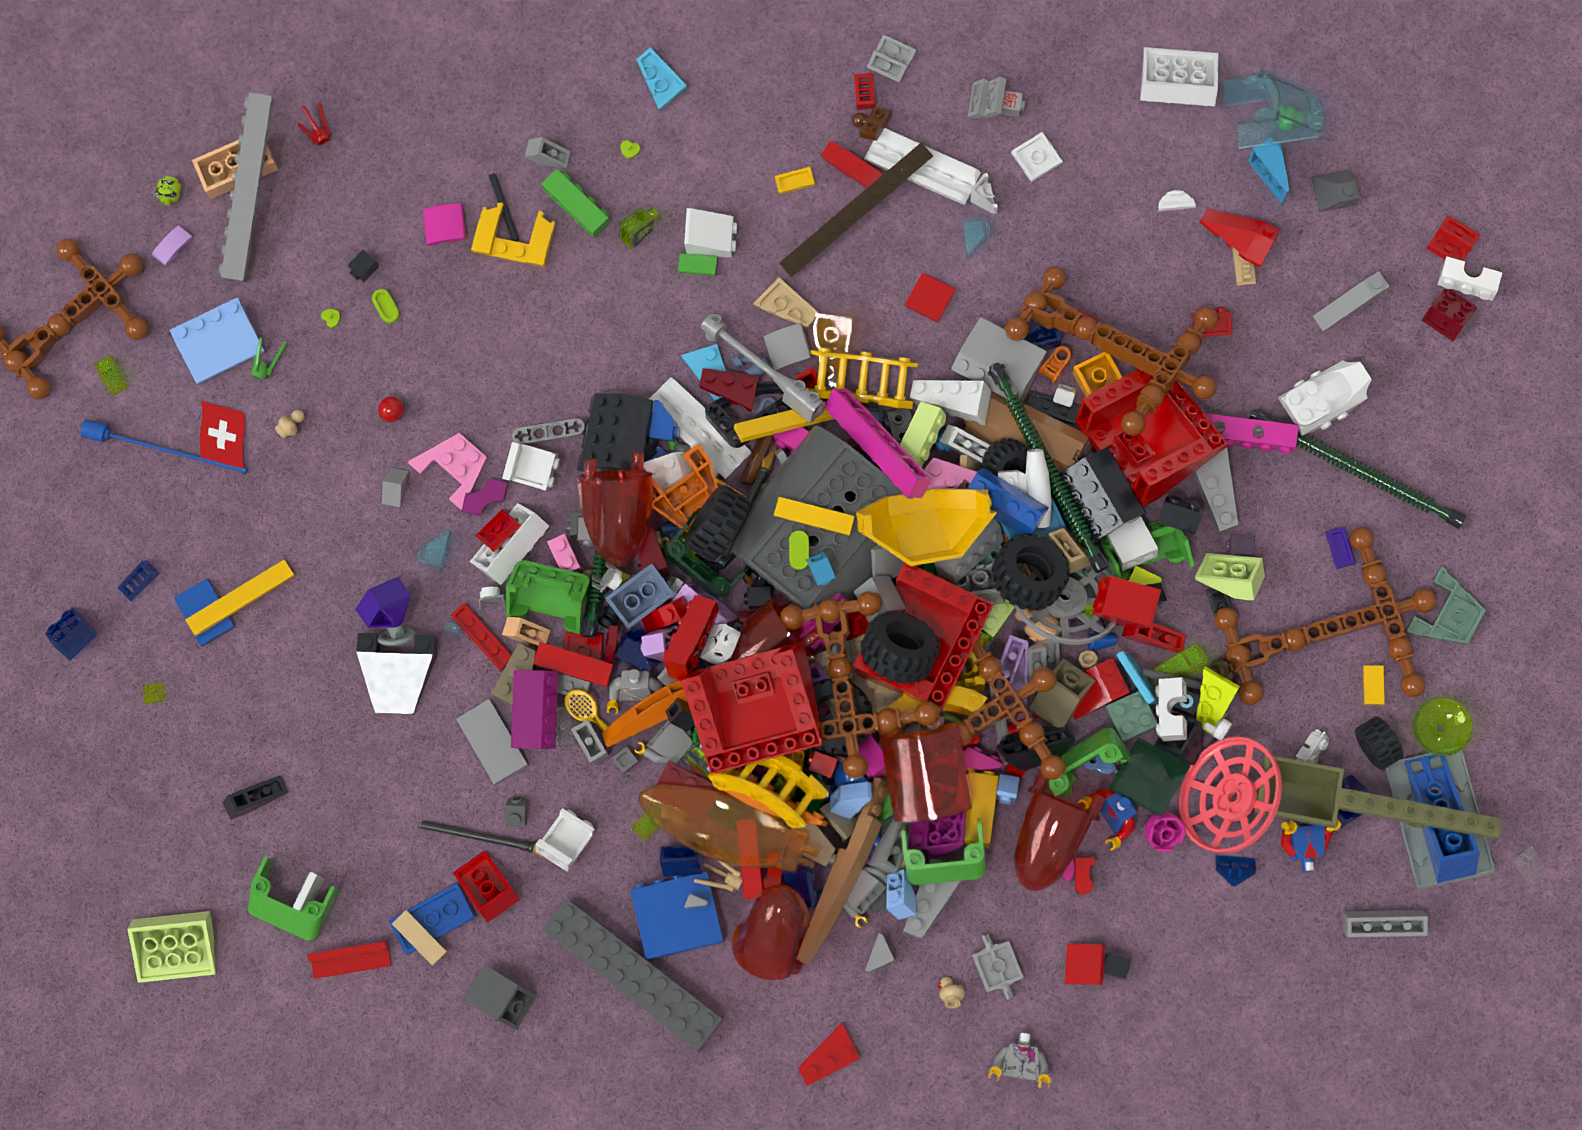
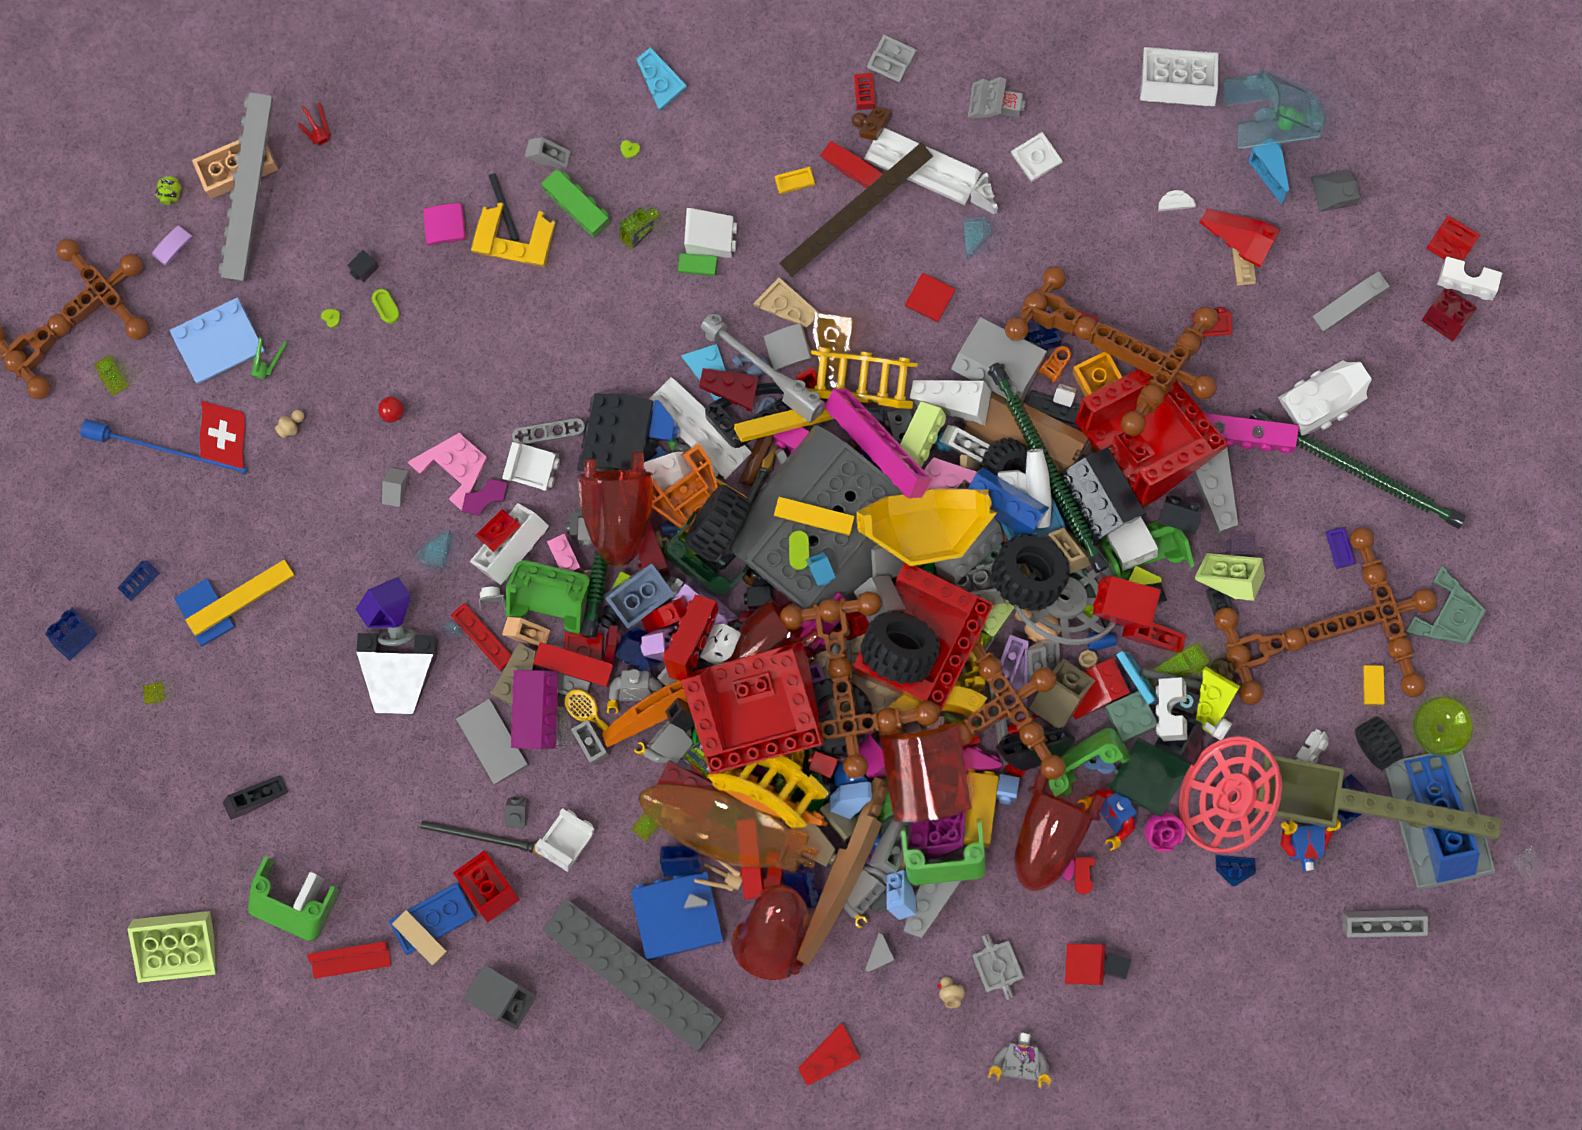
piece [592,562,622,593] -> none
flat silver plate [611,746,639,774] -> none

